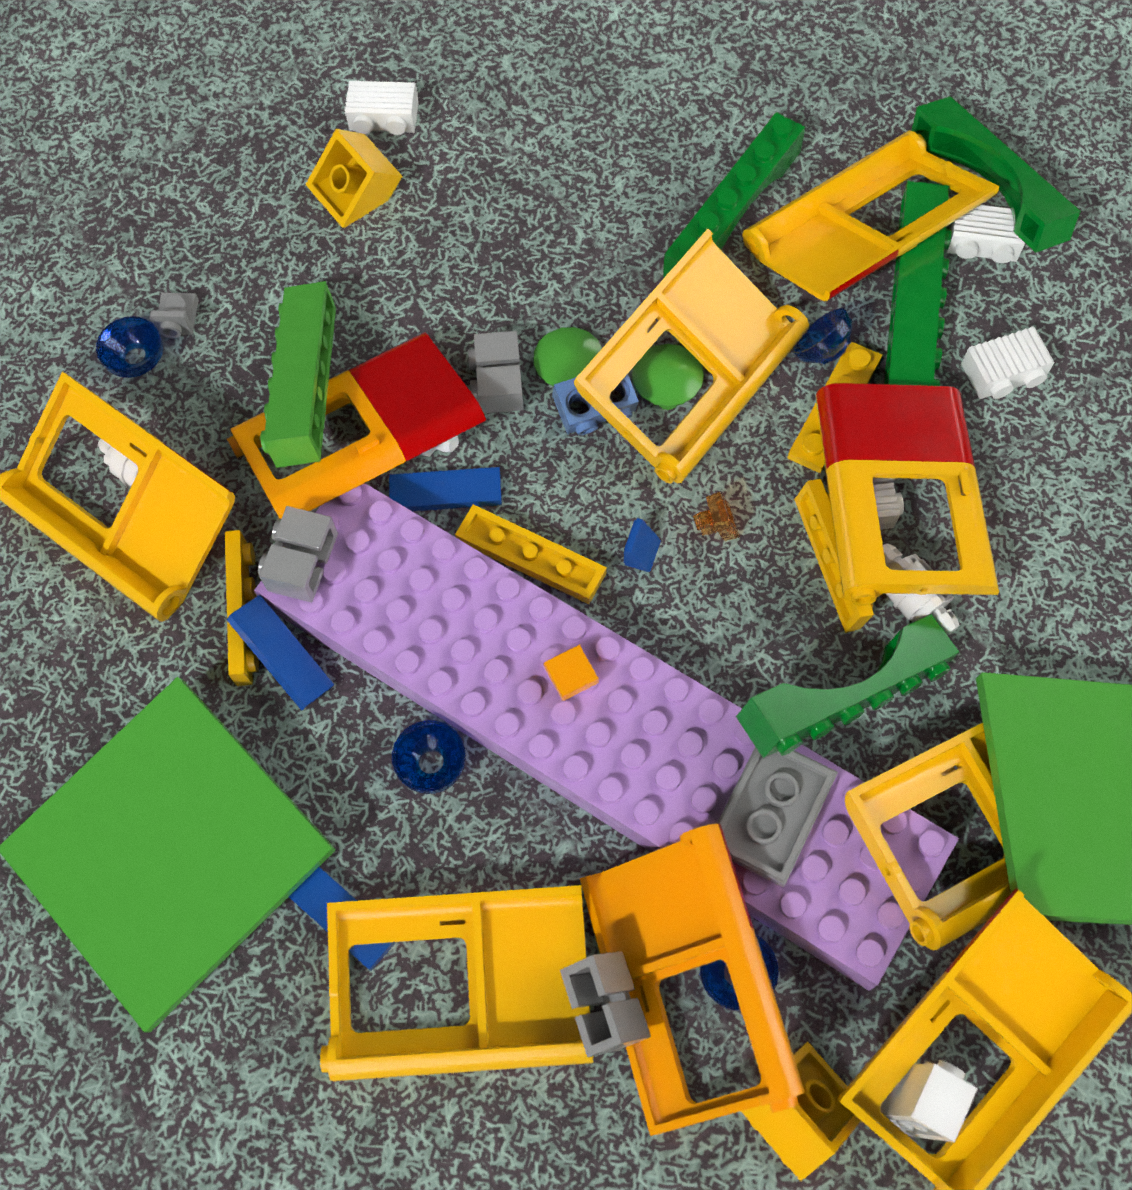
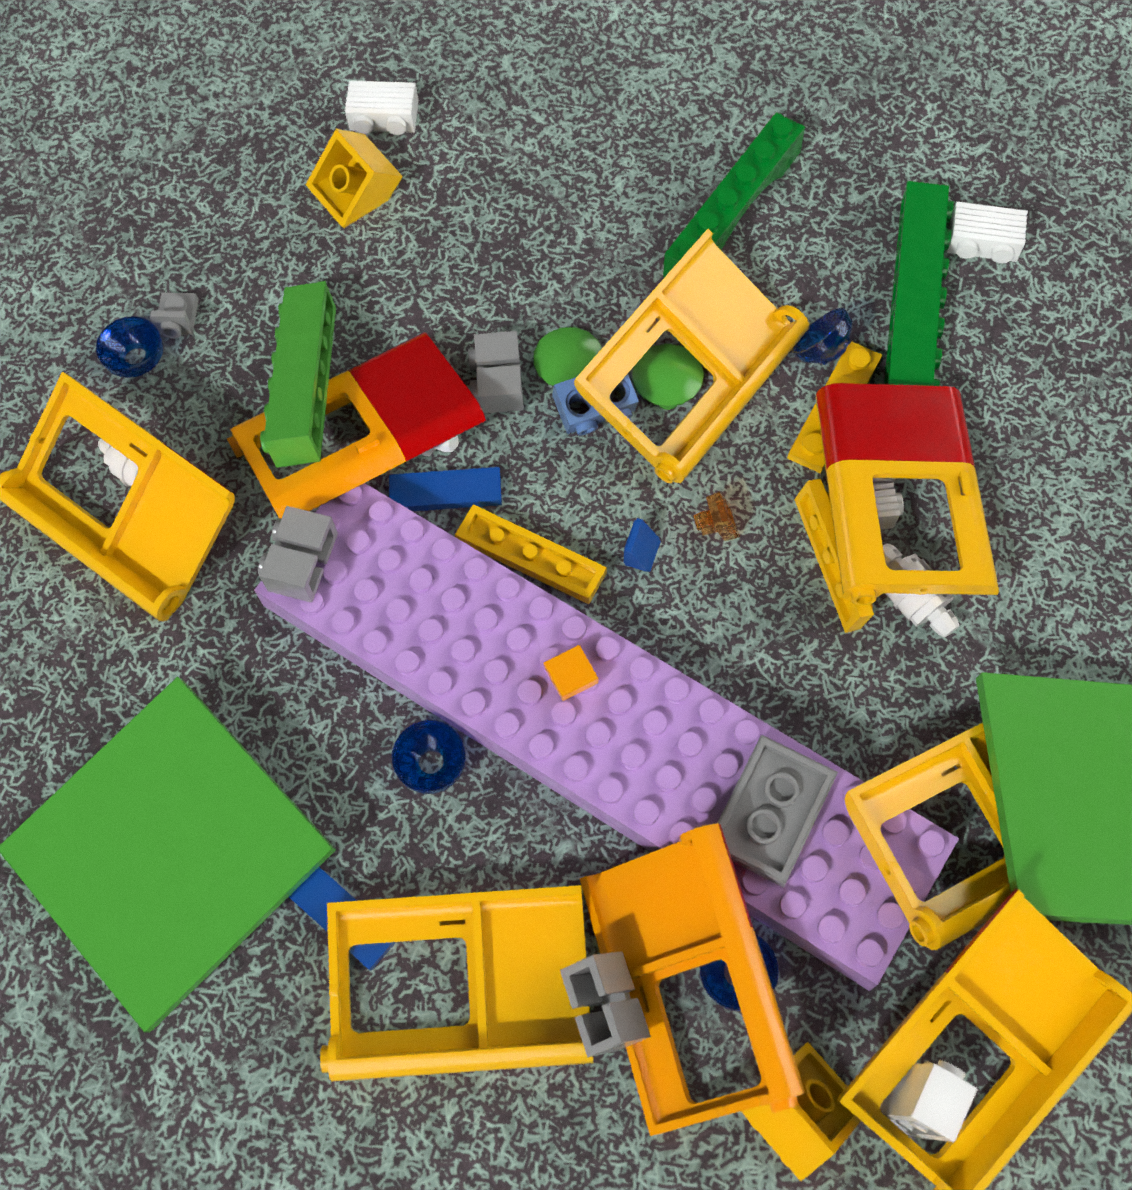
yellow plate [225,530,259,686] -> none
blue tile [227,595,334,711] -> none
green arch [736,614,960,759] -> none
yellow piece [742,130,999,301] -> none
green arch [911,96,1080,253] -> none
white brick [961,326,1054,399] -> none

